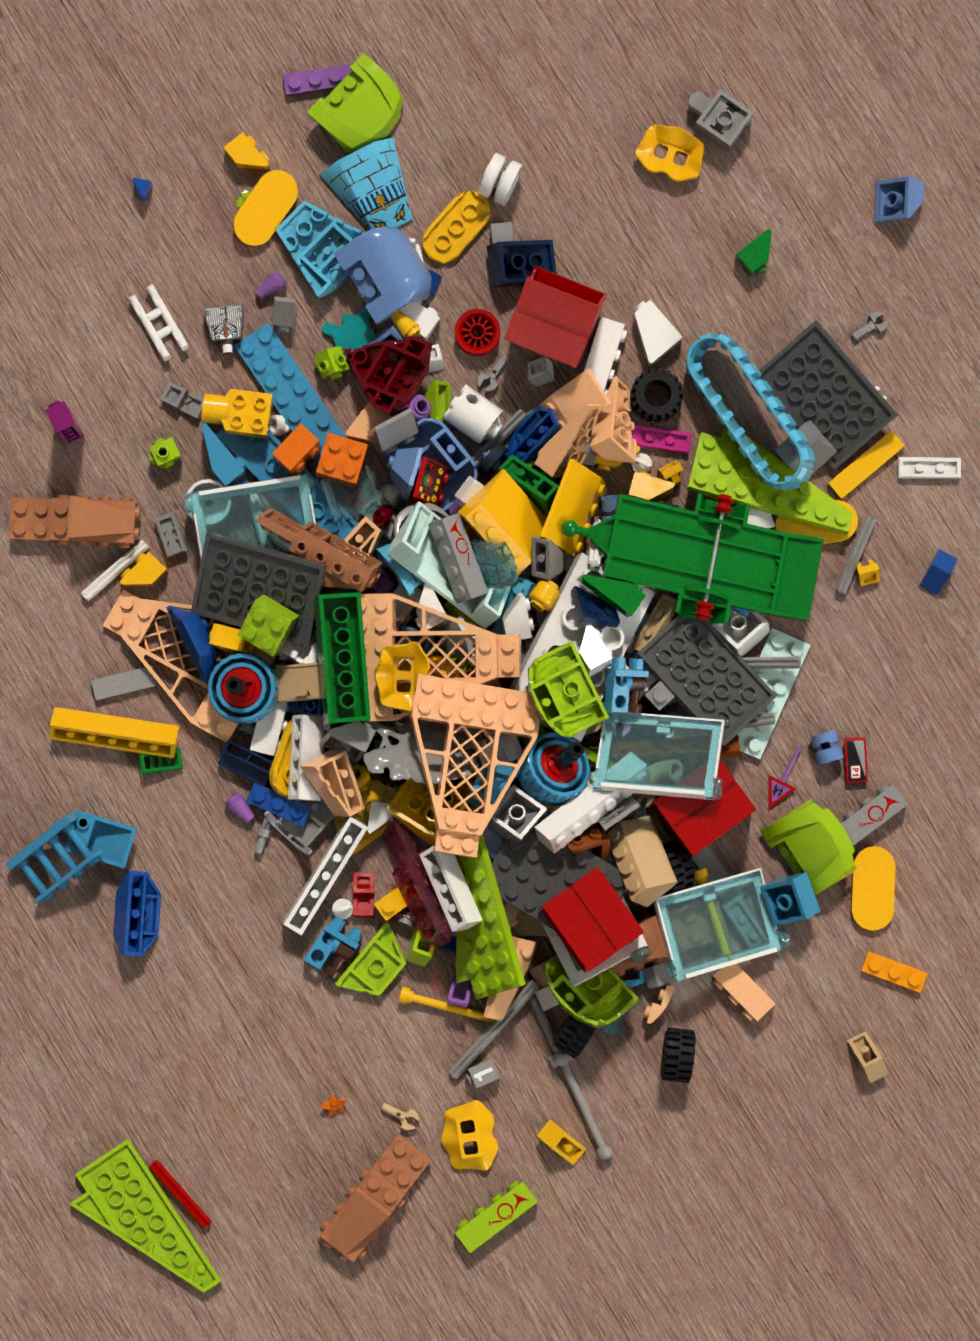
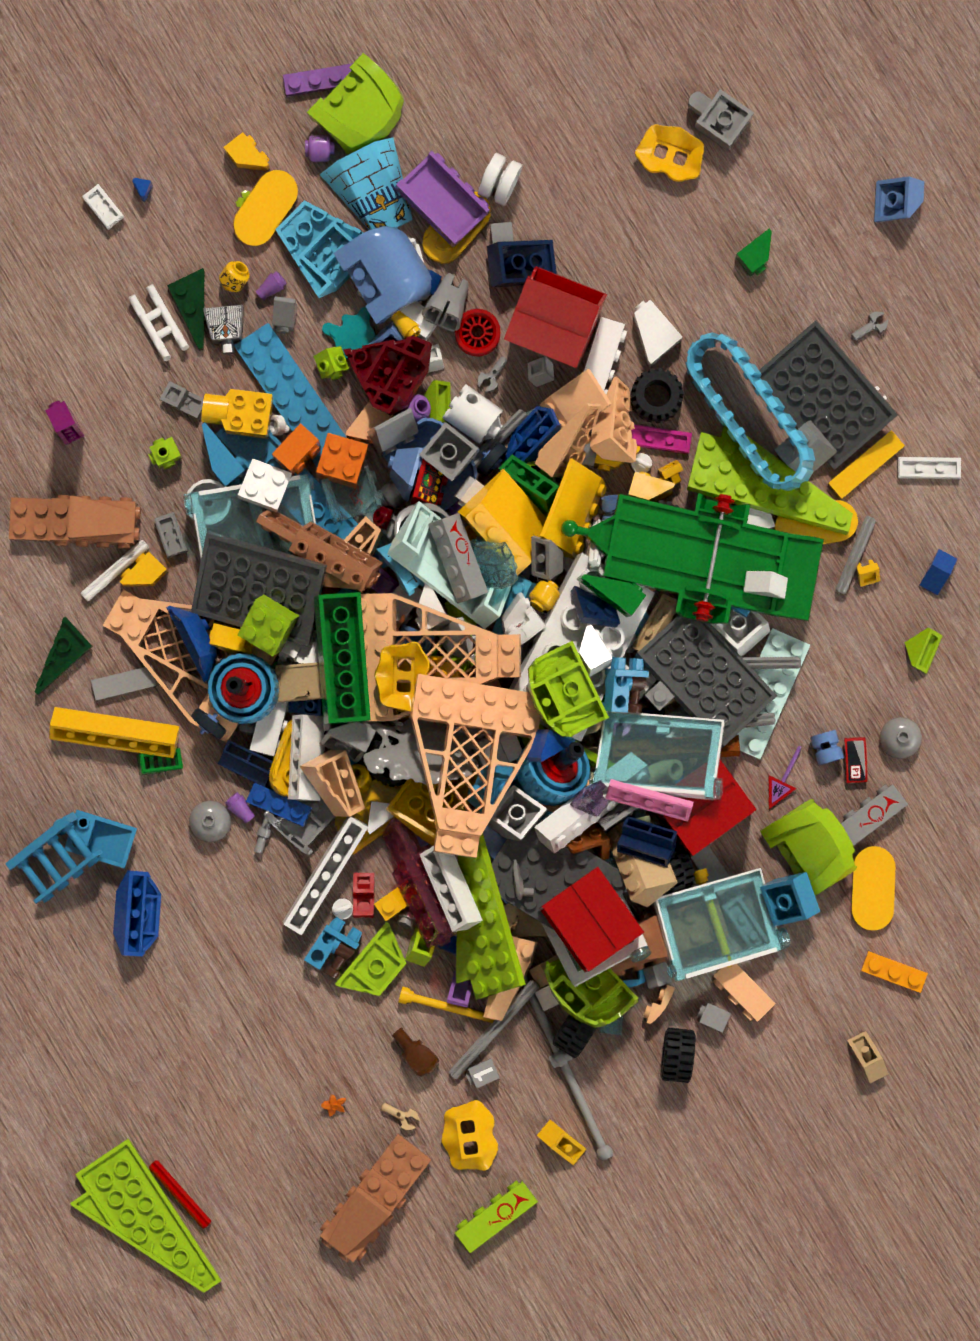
none -> dark green wing [34,616,93,696]
none -> white plate [82,184,124,230]
none -> dark green wing [167,268,205,351]
none -> light grey cylinder [189,800,231,843]
none -> black wheel [191,708,226,739]
none -> yellow head [219,261,250,292]
none -> white plate [237,459,292,513]
none -> medium lavender head [305,135,335,162]
none -> reddish brown piece [392,1027,439,1077]
none -> medium lavender panel [395,151,490,248]
none -> light grey slope [419,422,480,481]
none -> light grey piece [422,273,469,332]
none -> white leg [506,606,546,645]
none -> light grey bar [513,859,534,900]
none -> blue slope [527,729,572,762]
none -> clear purple slope [570,780,608,817]
none -> bright pink tile [605,779,694,822]
none -> dark blue piece [617,816,677,867]
none -> light grey brick [697,1003,731,1033]
none -> white slope [743,571,788,599]
none -> light grey cylinder [880,717,922,759]
none -> lime slope [904,628,942,674]

